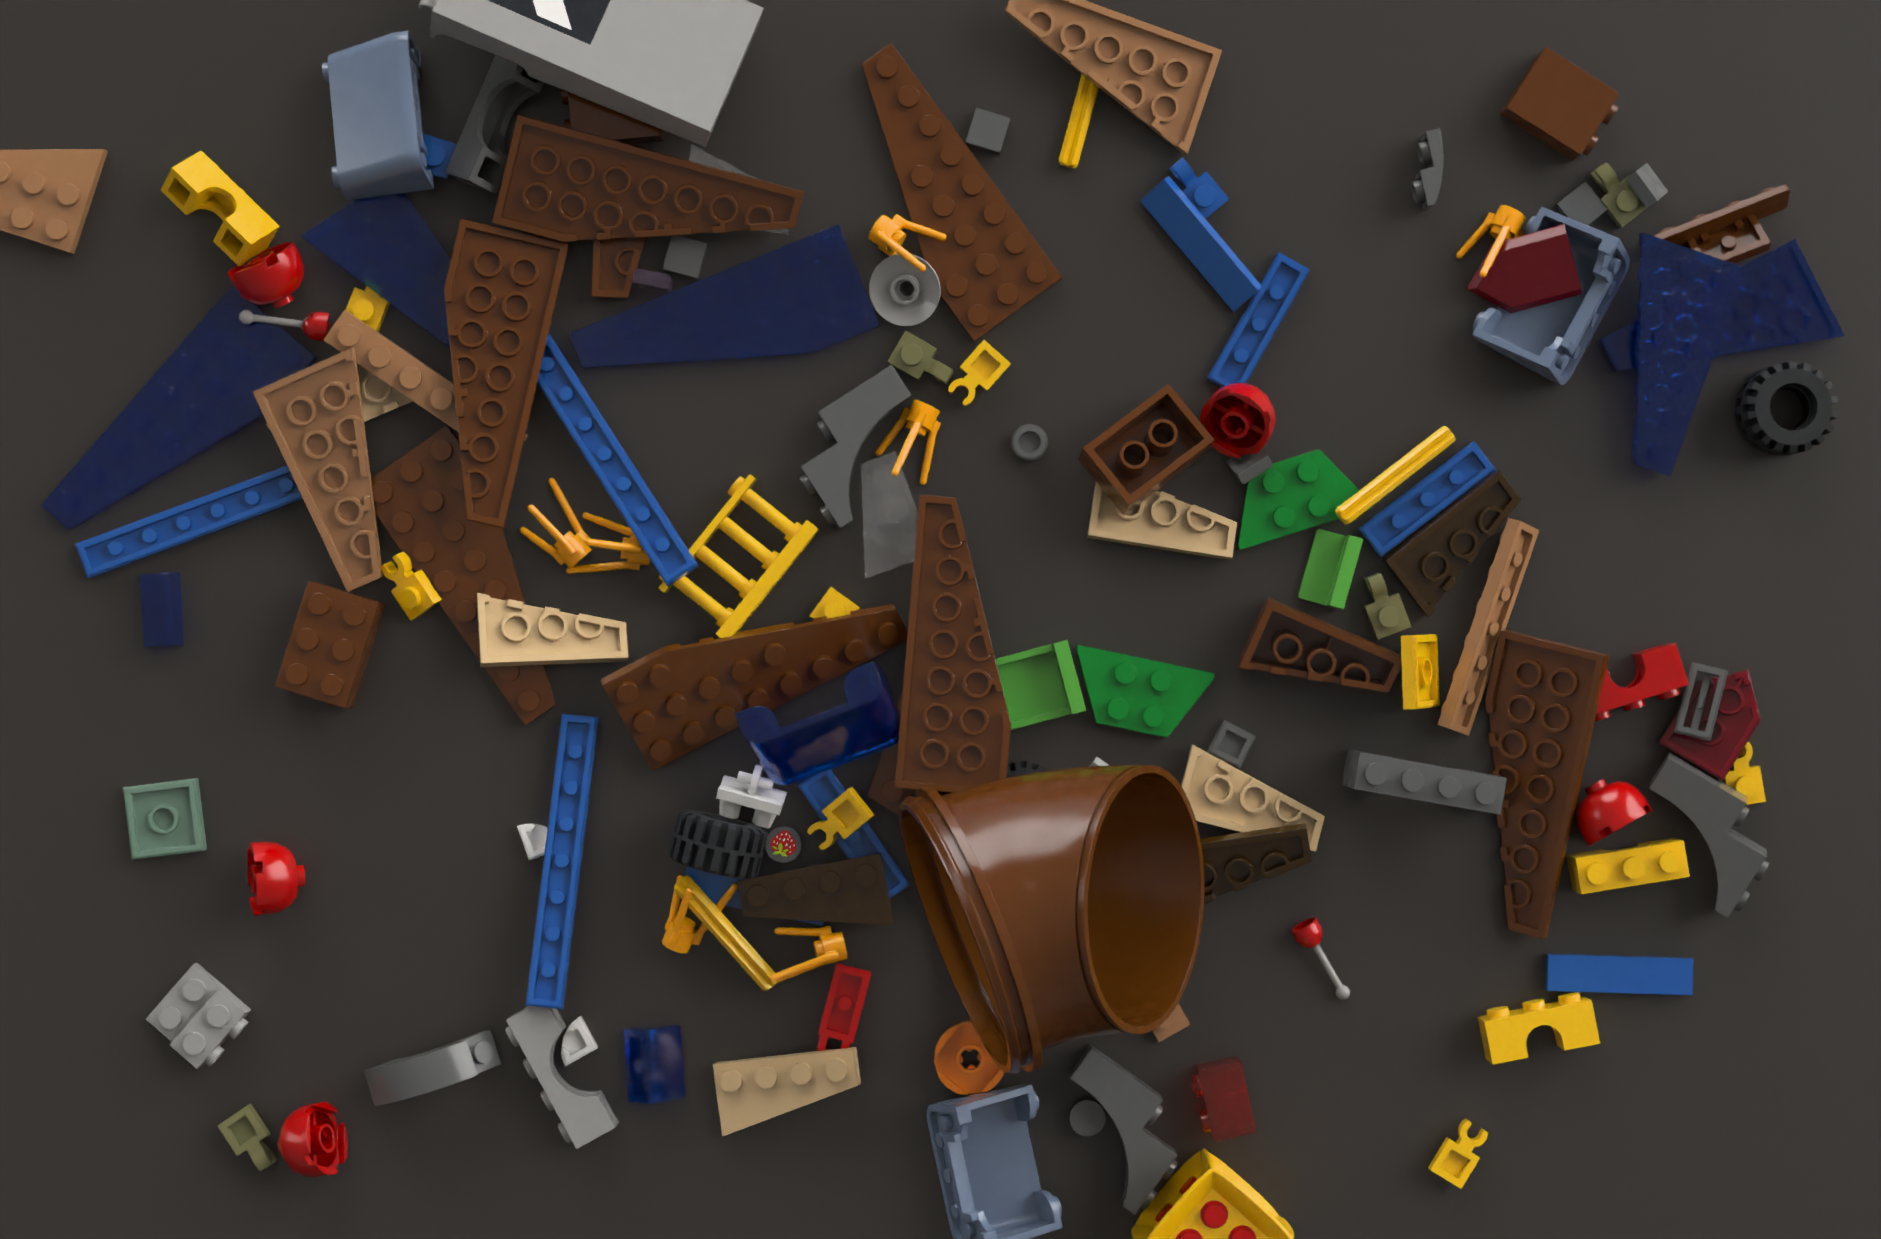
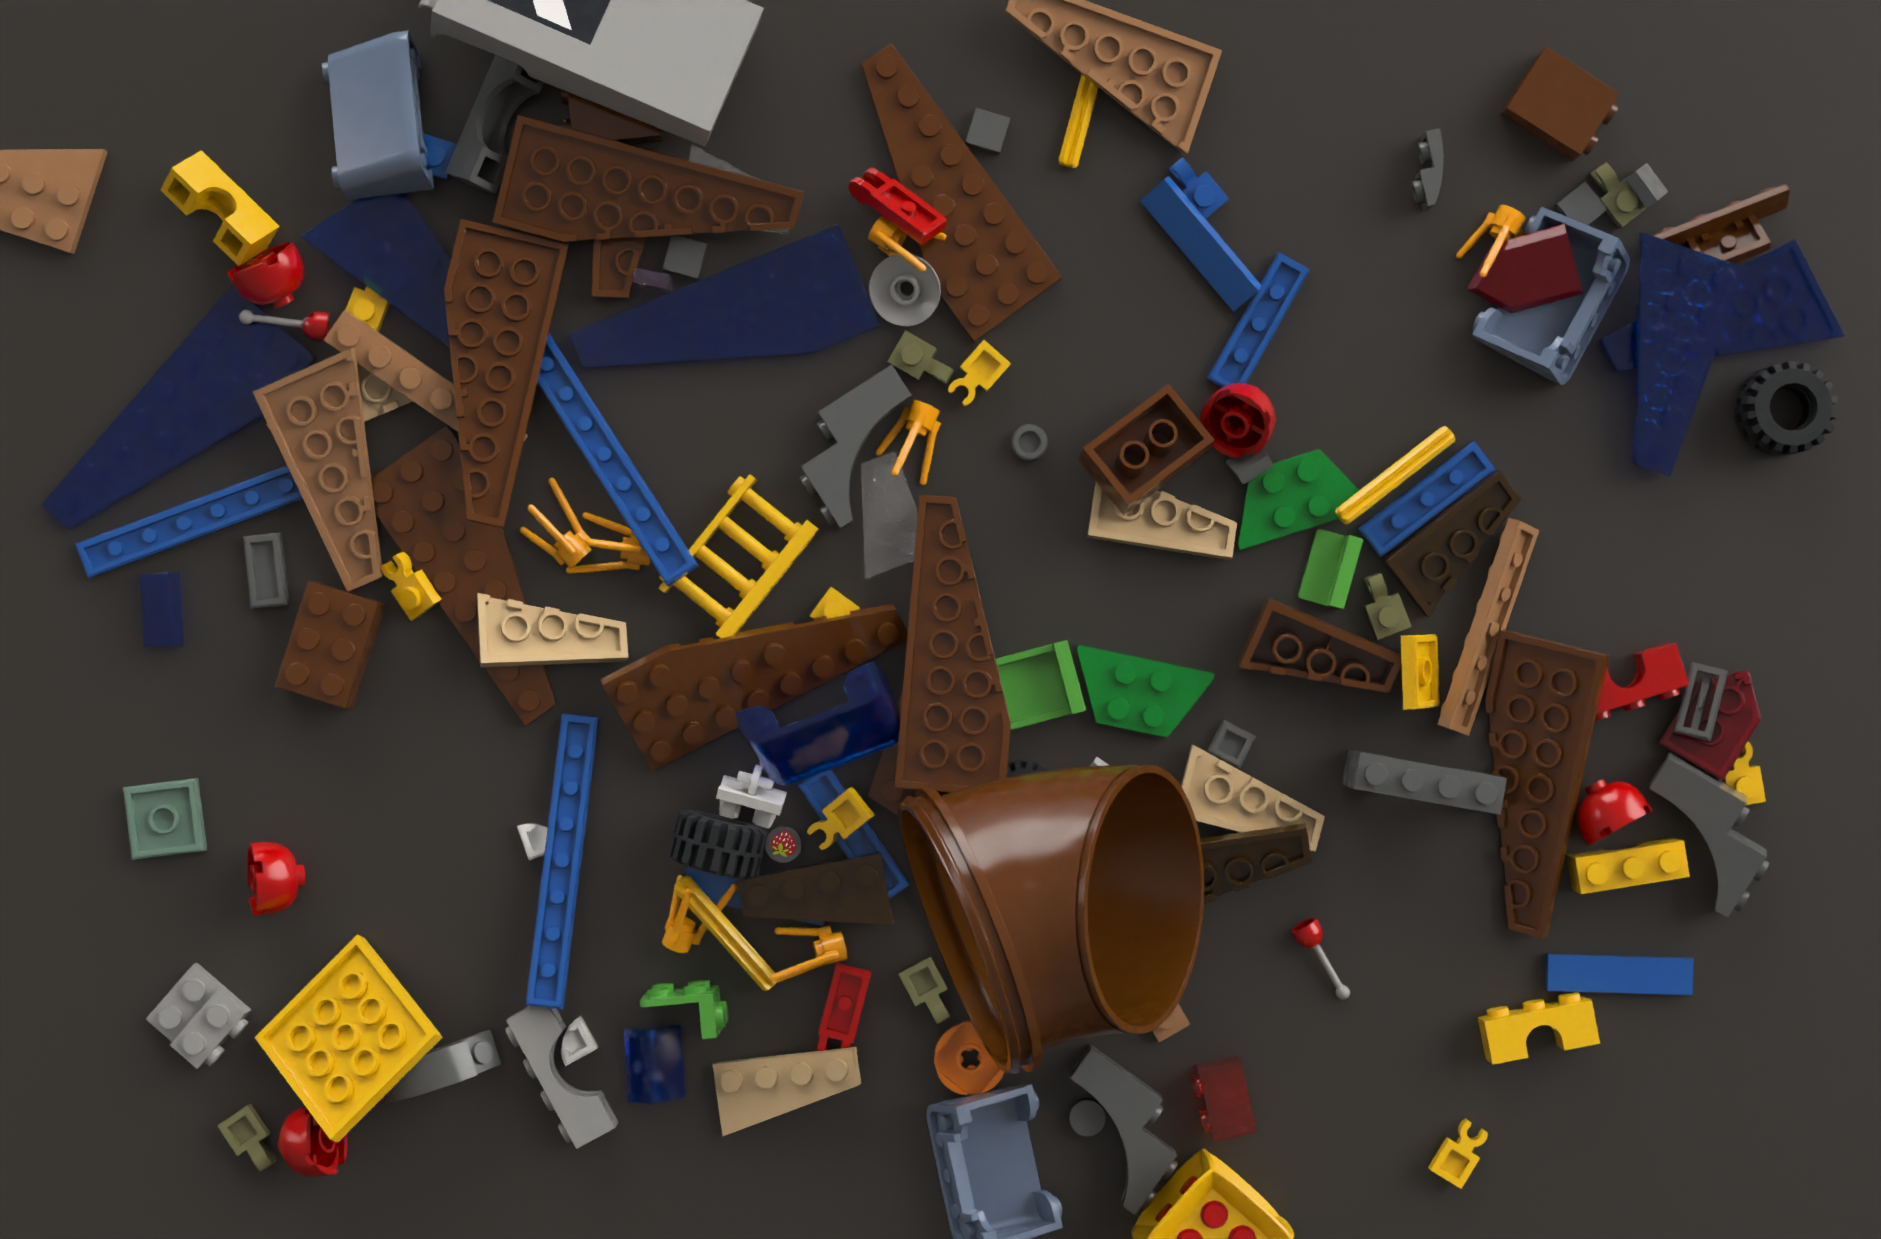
none -> dark grey tile [243,532,290,609]
none -> yellow plate [254,934,443,1142]
none -> bright green bracket [640,980,729,1039]
none -> red hinge [848,167,947,245]
none -> olive plate [899,956,950,1024]

